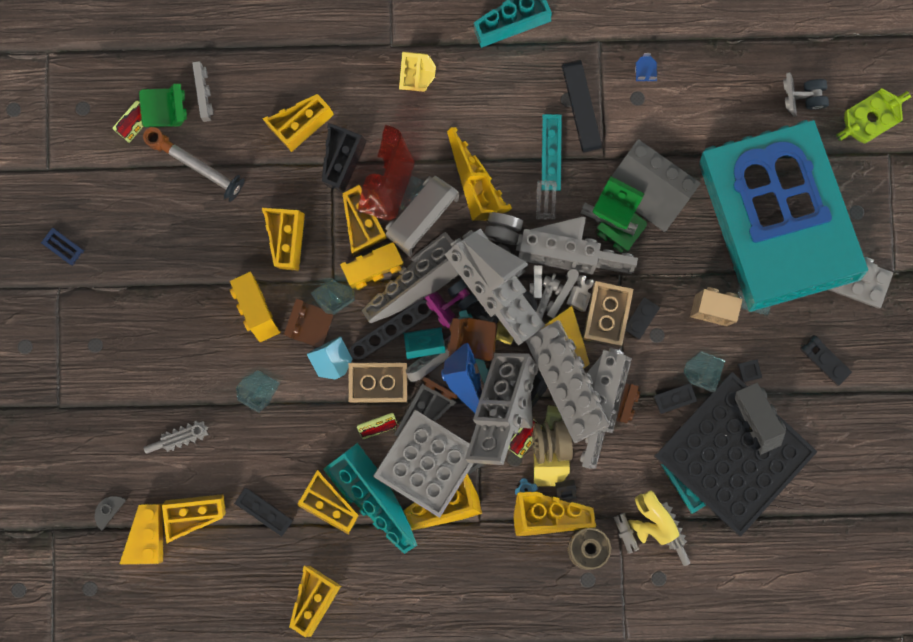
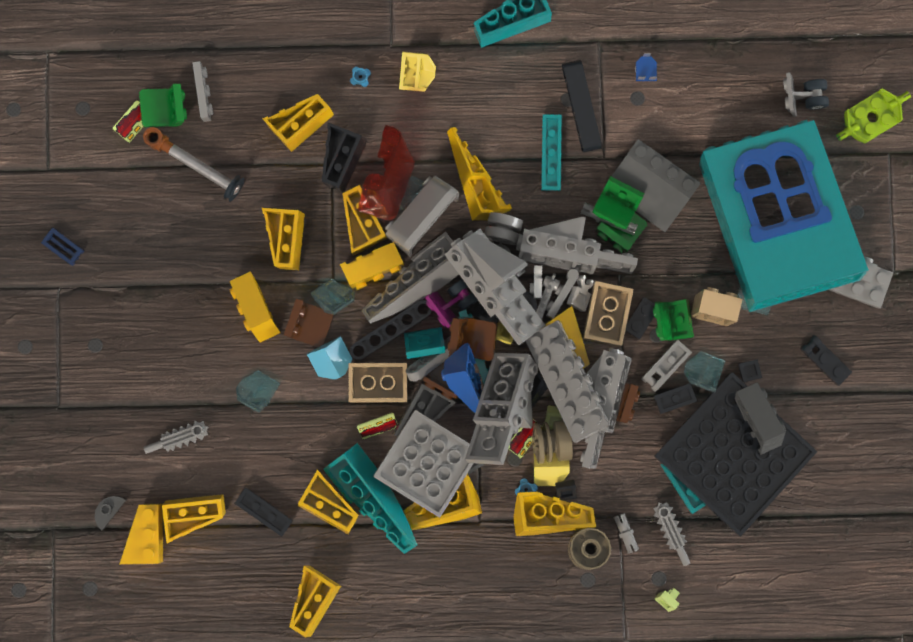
clear tile [536,180,557,220] -> none
light yellow piece [628,491,679,545] -> none
none -> dark azure plate [350,67,371,87]
none -> light grey plate [641,340,692,392]
none -> green bracket [653,299,694,341]
none -> yellowish green tile [654,588,680,612]

